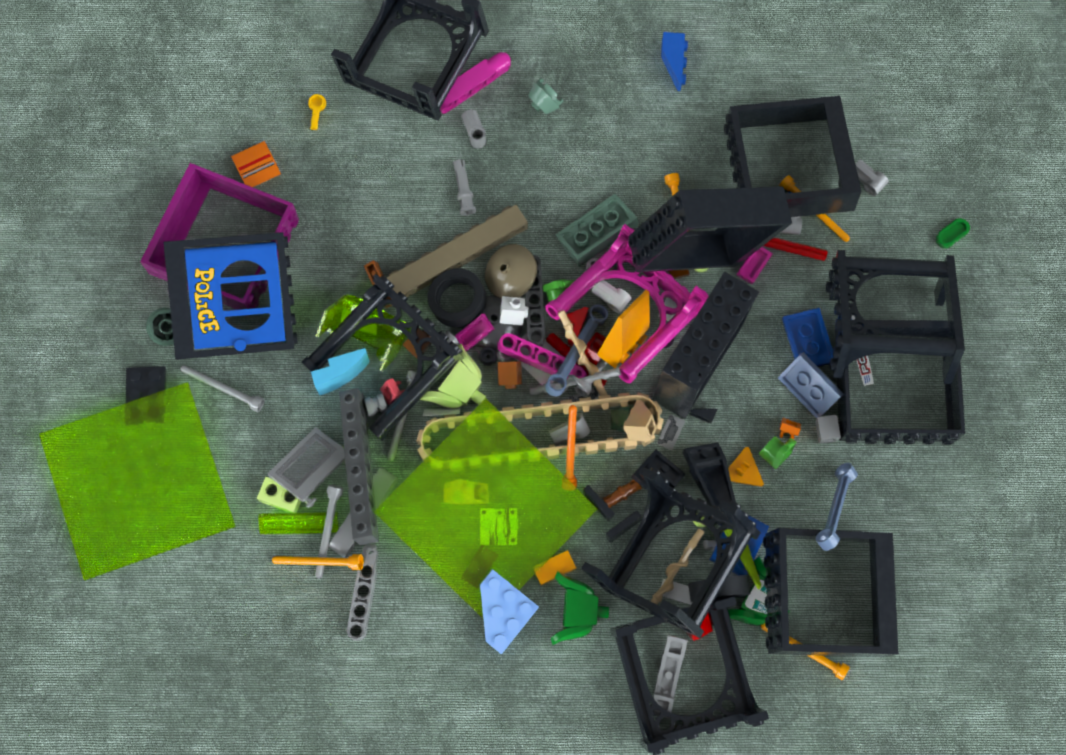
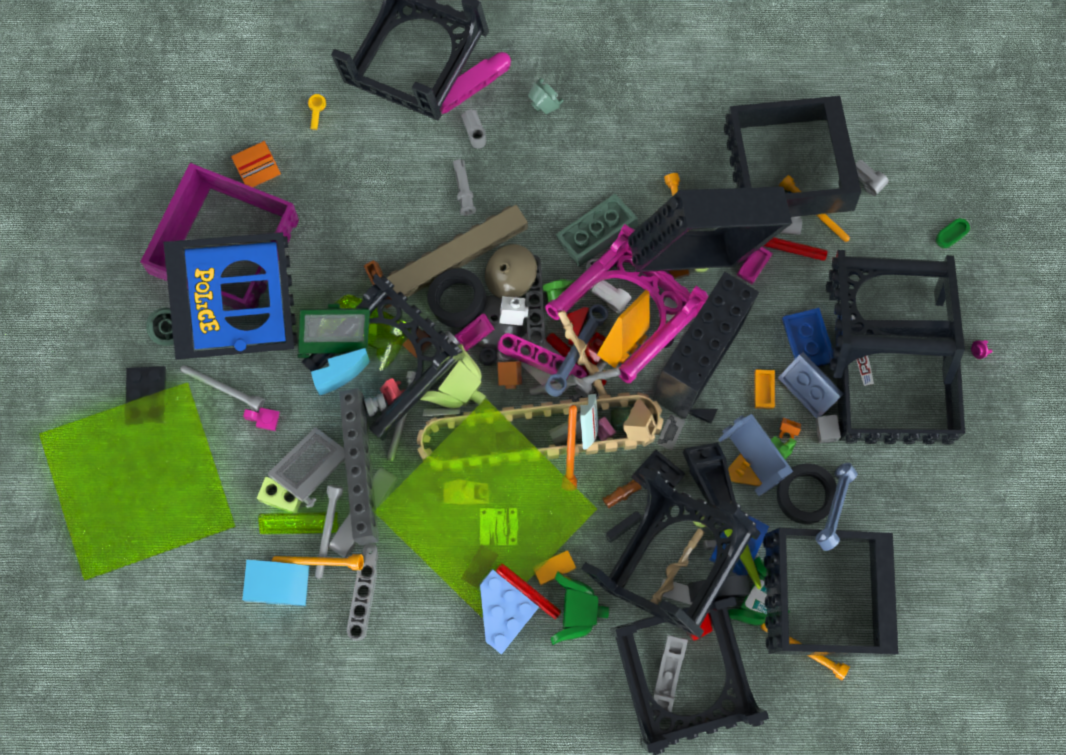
black tile [583,485,615,521] -> none
blue slope [661,32,688,91] -> none
none -> medium azure slope [242,560,309,606]
none -> dark pink plate [243,407,280,431]
none -> piece [297,303,370,358]
none -> red axle [496,563,561,619]
none -> light aqua slope [581,394,598,449]
none -> bright pink tile [597,417,616,441]
none -> sand blue panel [718,414,793,496]
none -> light orange tile [754,369,775,409]
none -> black tyre [777,463,837,524]
none -> dark pink plate [971,340,993,359]

